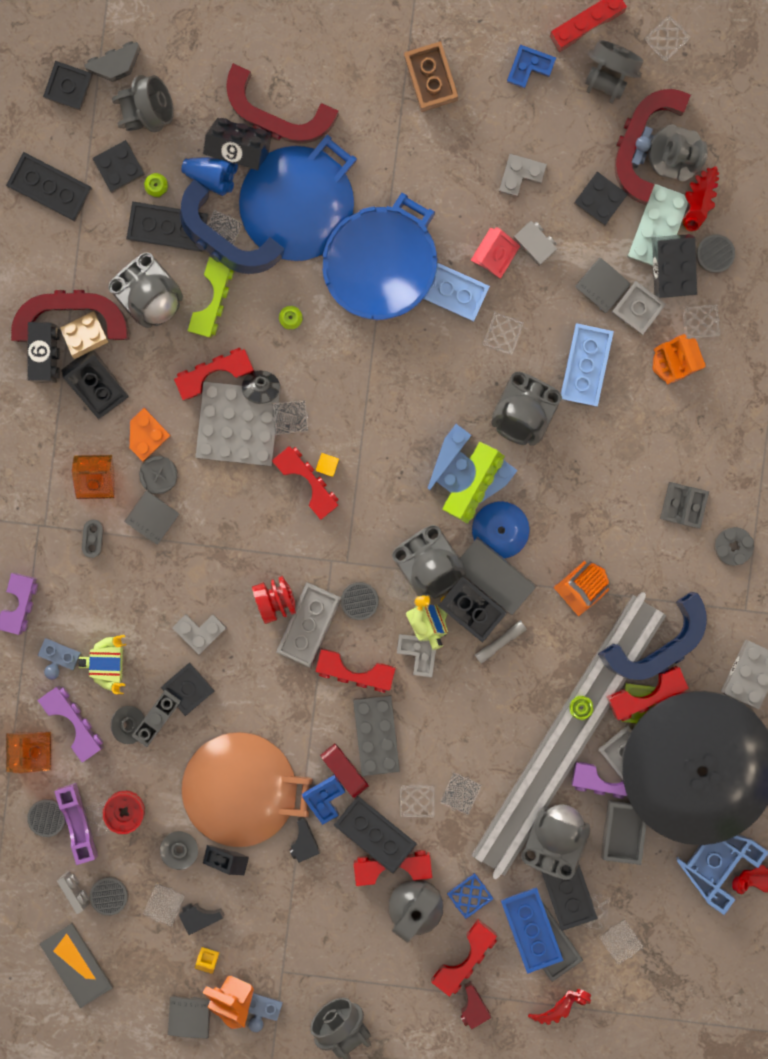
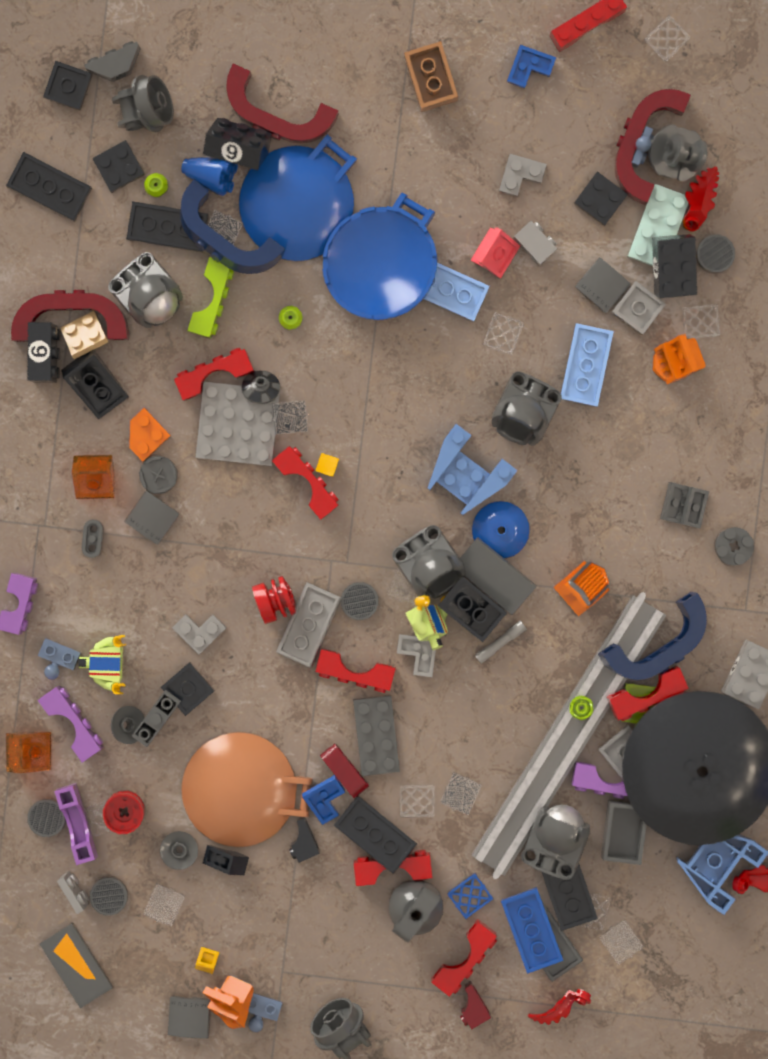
black arch [179,903,224,935] -> none
lime arch [442,442,505,524] -> none
dark grey piece [585,40,644,104] -> none

